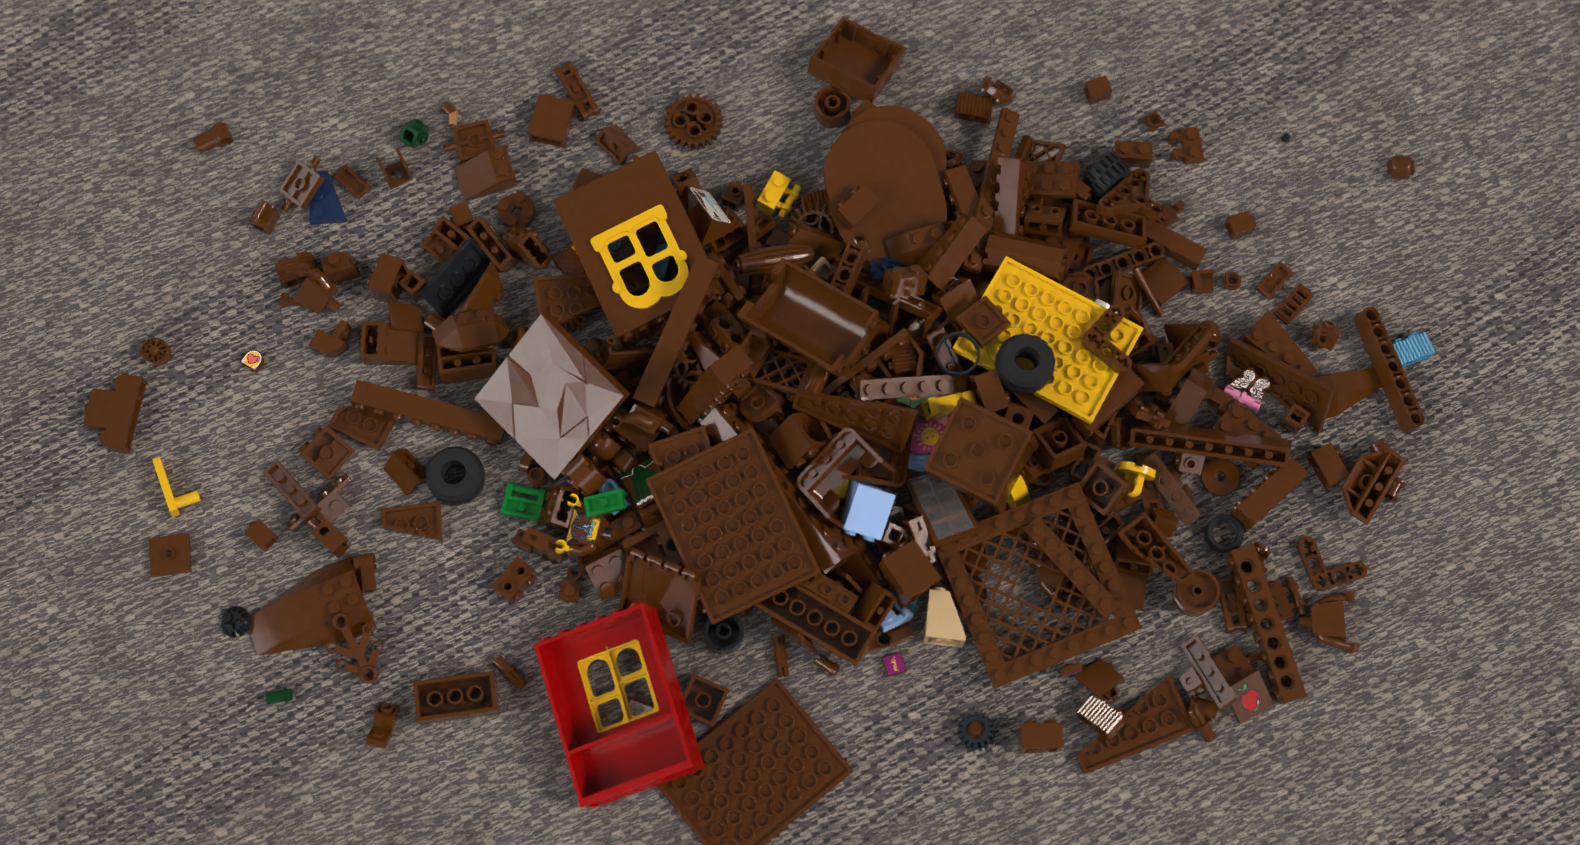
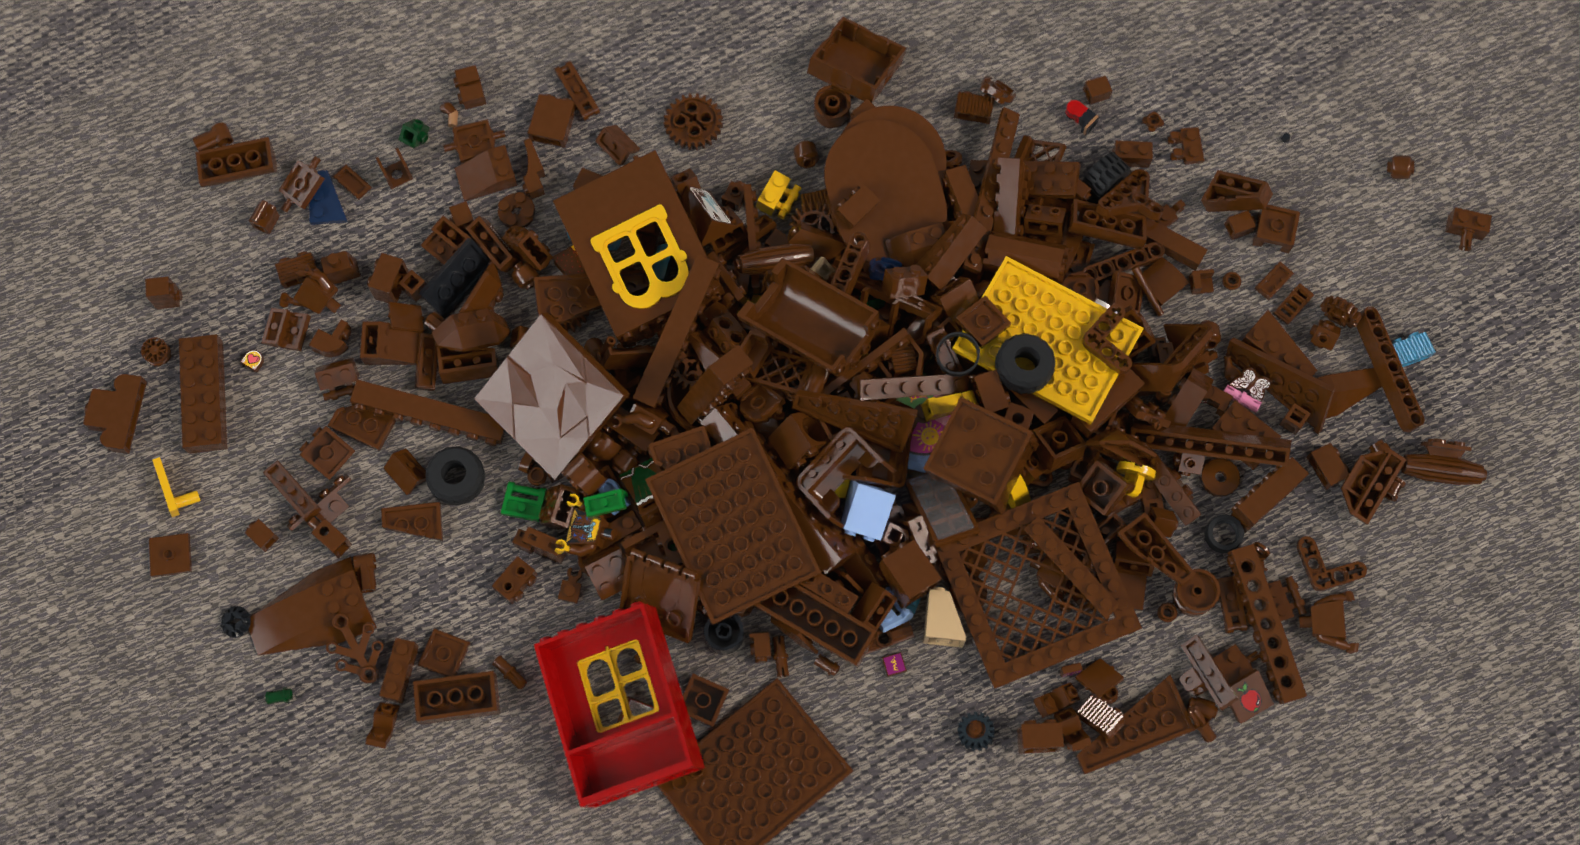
none -> reddish brown brick [145,276,183,310]
none -> reddish brown brick [179,334,227,454]
none -> reddish brown brick [195,137,277,188]
none -> reddish brown slope [261,308,311,351]
none -> reddish brown brick [315,357,359,401]
none -> reddish brown brick [379,638,419,704]
none -> reddish brown tile [418,628,471,677]
none -> reddish brown piece [453,65,487,110]
none -> reddish brown head [511,261,539,290]
none -> reddish brown slope [522,138,545,200]
none -> reddish brown brick [749,632,771,663]
none -> reddish brown head [793,141,819,169]
none -> reddish brown slope [1033,682,1080,718]
none -> reddish brown brick [1053,707,1092,751]
none -> leg [1065,100,1099,136]
none -> reddish brown wedge [1086,427,1157,469]
none -> reddish brown plate [1157,603,1177,623]
none -> reddish brown wedge [1201,170,1273,212]
none -> reddish brown panel [1252,204,1300,253]
none -> reddish brown gear [1320,295,1362,328]
none -> reddish brown plate [1401,438,1487,485]
none -> reddish brown brick [1445,207,1492,251]

